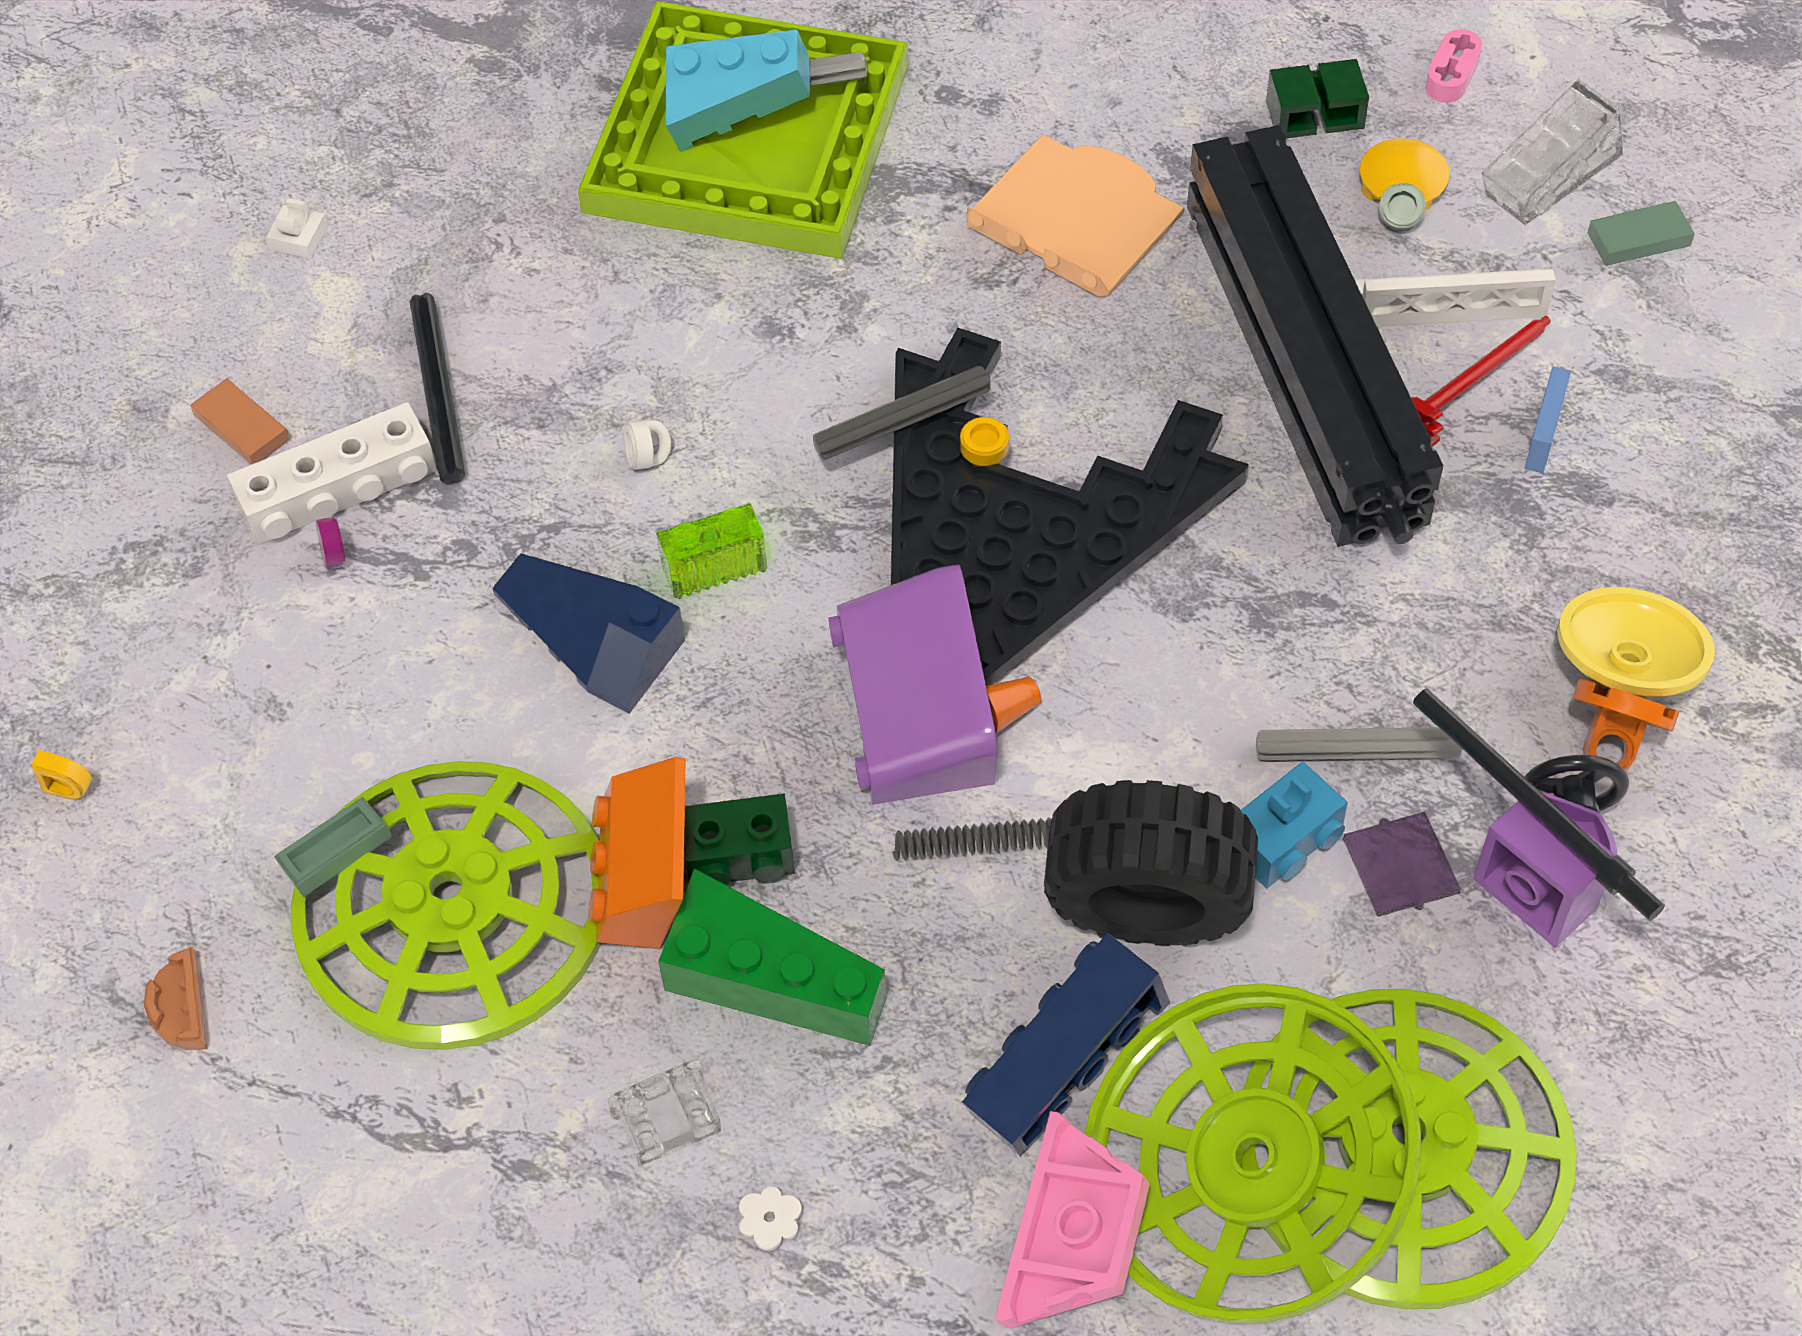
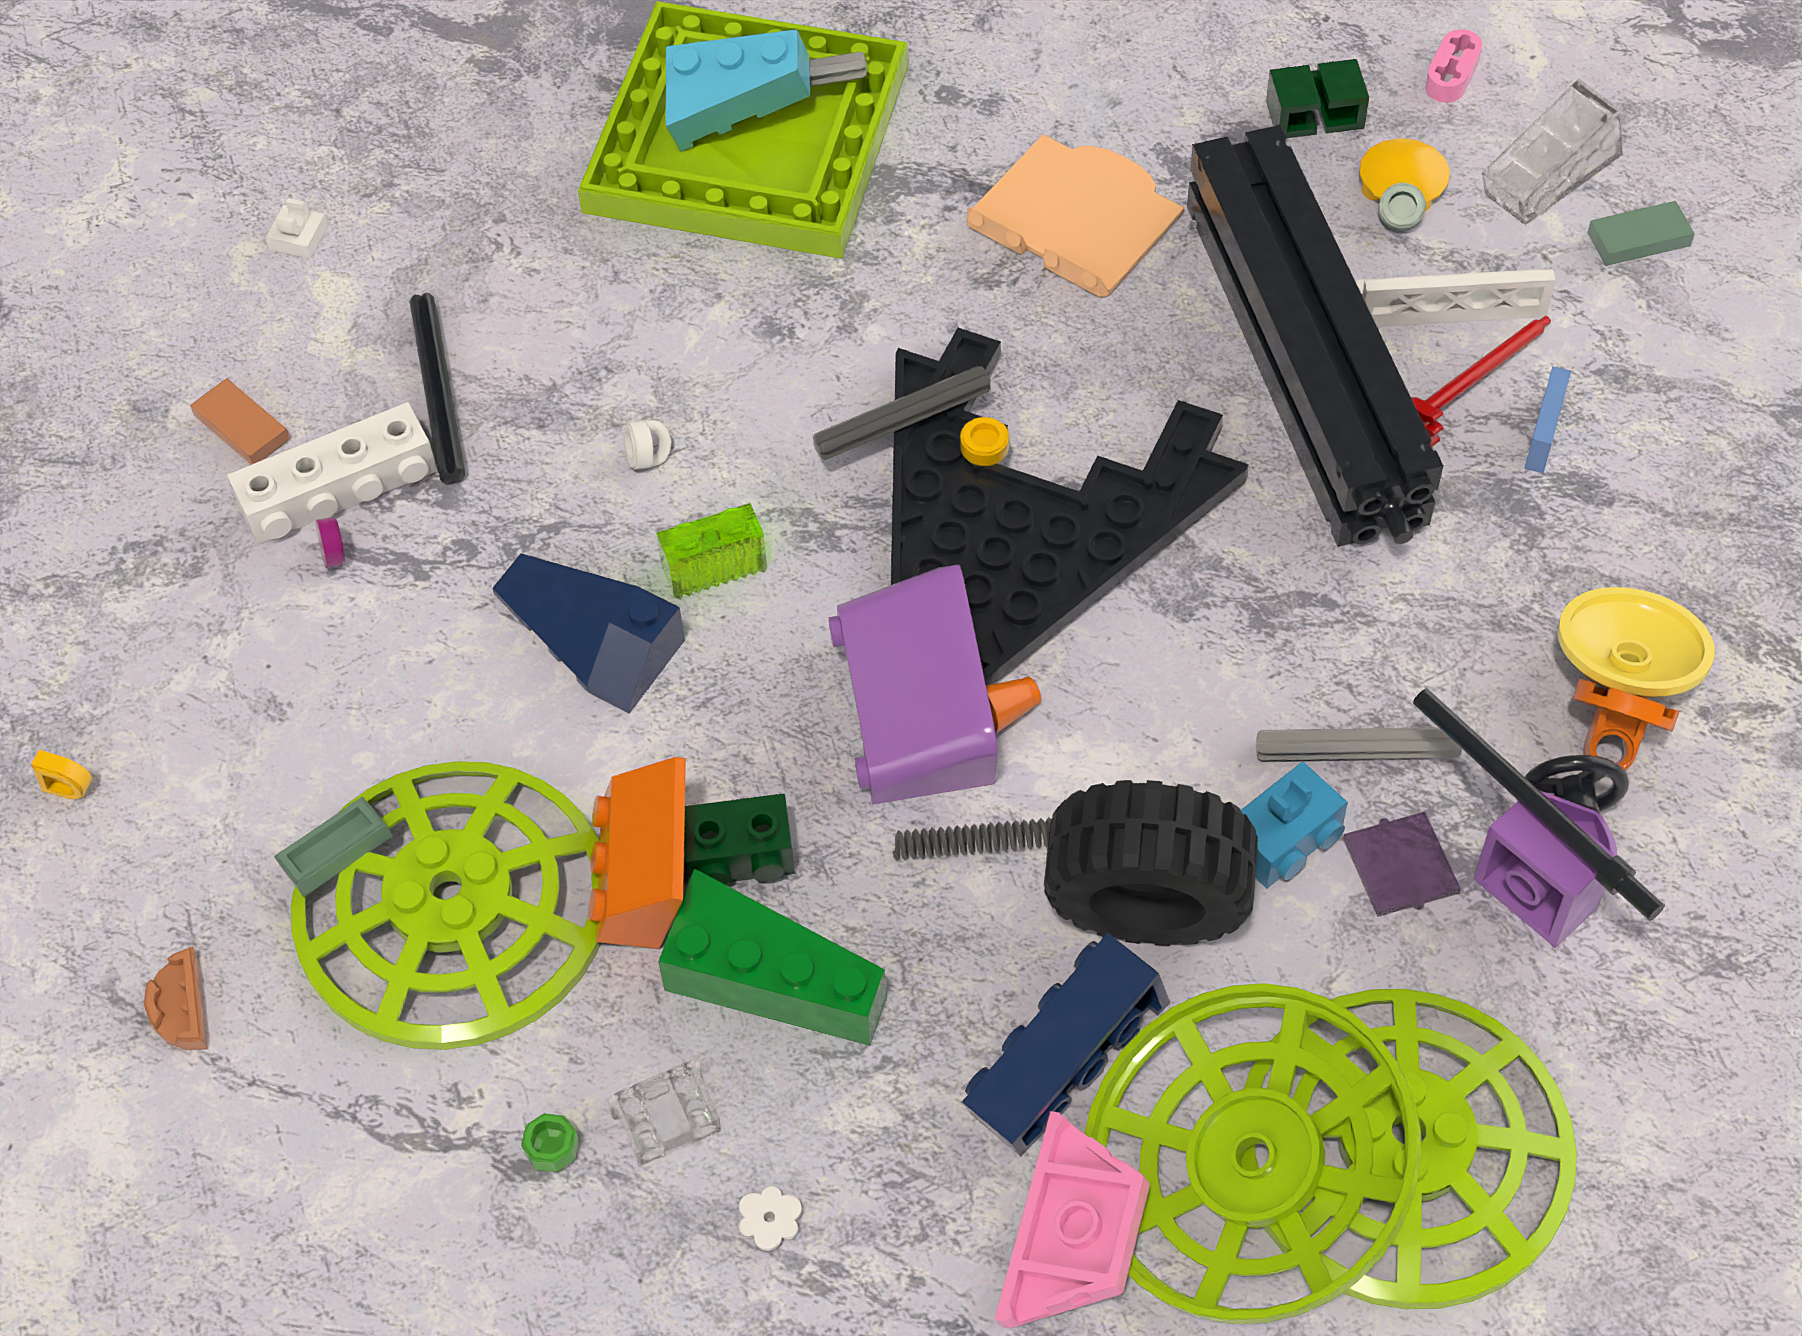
none -> bright green tile [521,1113,579,1173]

